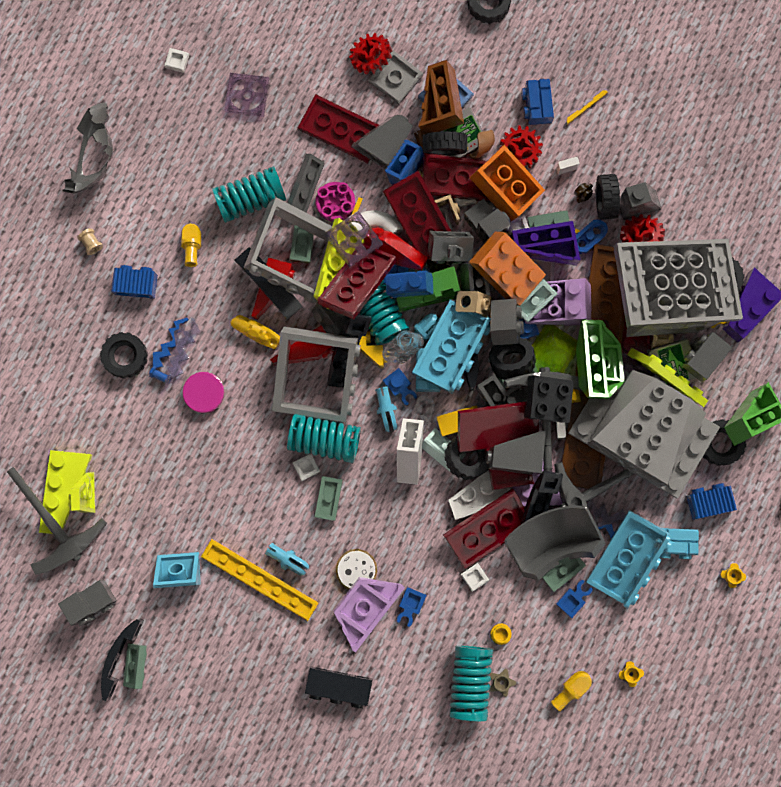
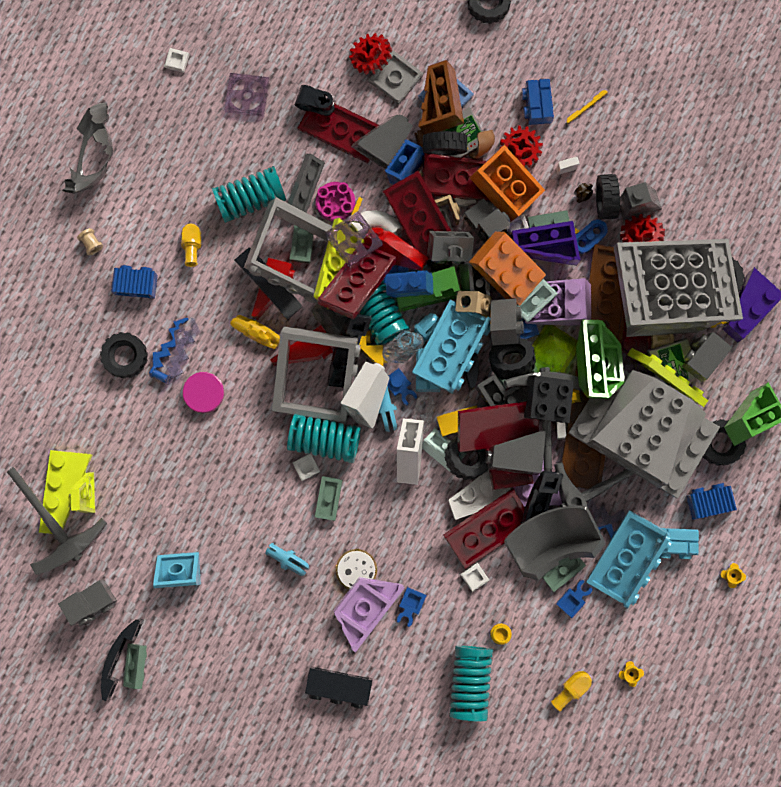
yellow tile [201,539,319,621] -> none
dark tan plate [490,669,516,697] -> none
none -> black piece [294,85,335,116]
none -> white slope [341,362,389,429]

